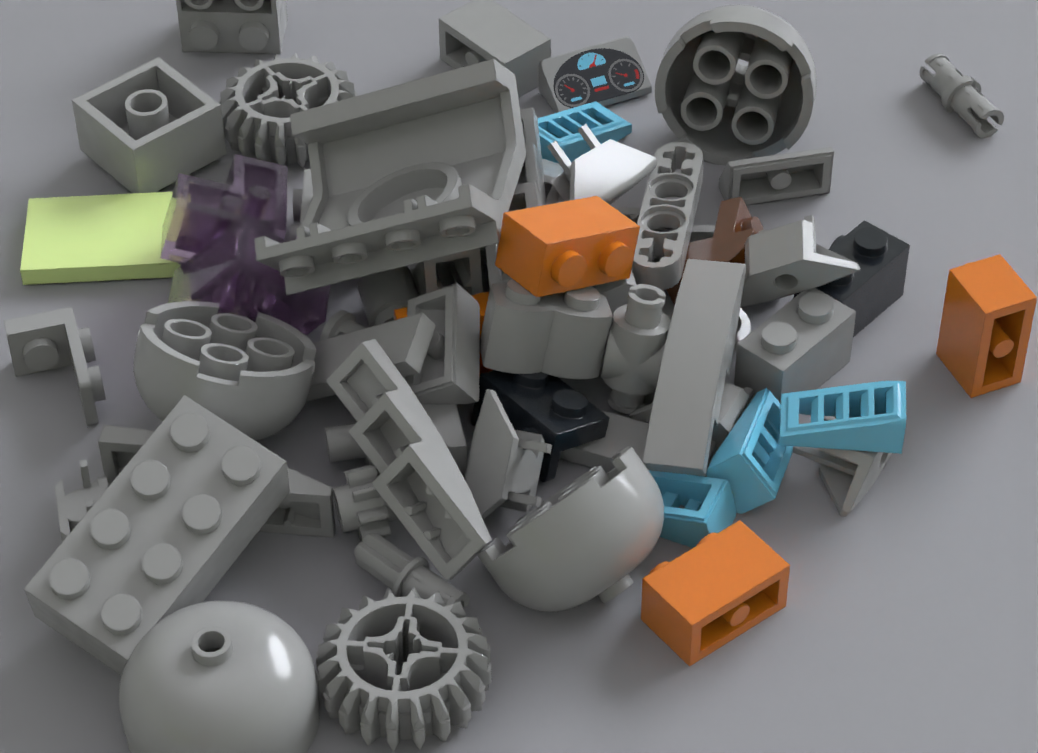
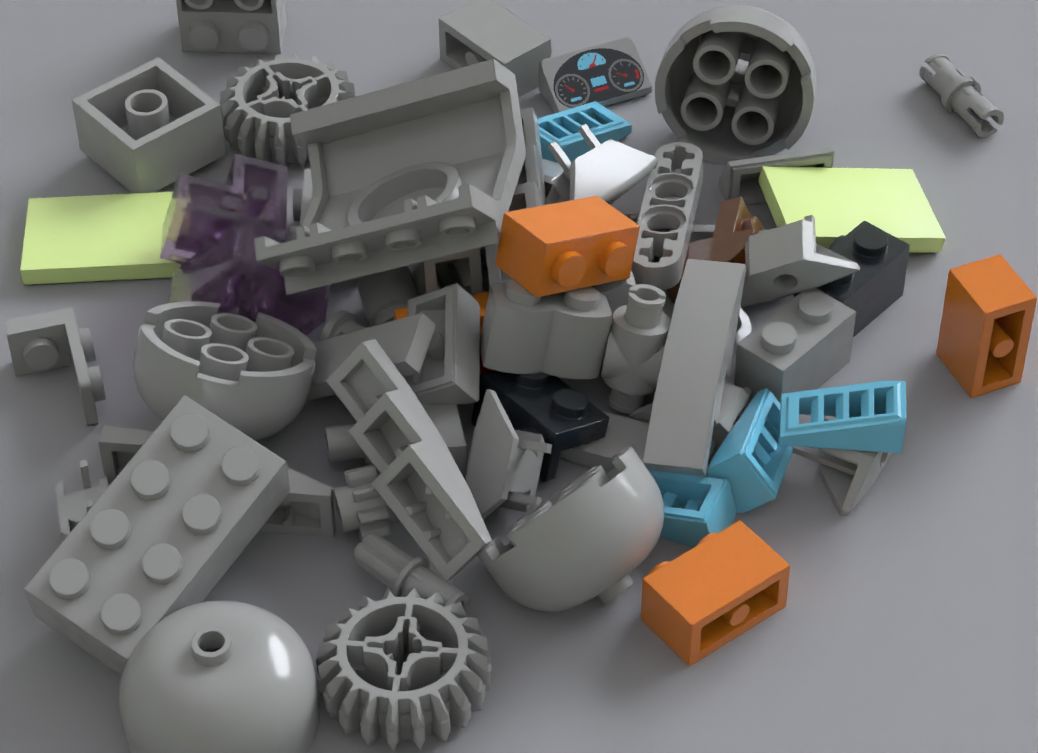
none -> yellowish green tile [758,166,946,253]

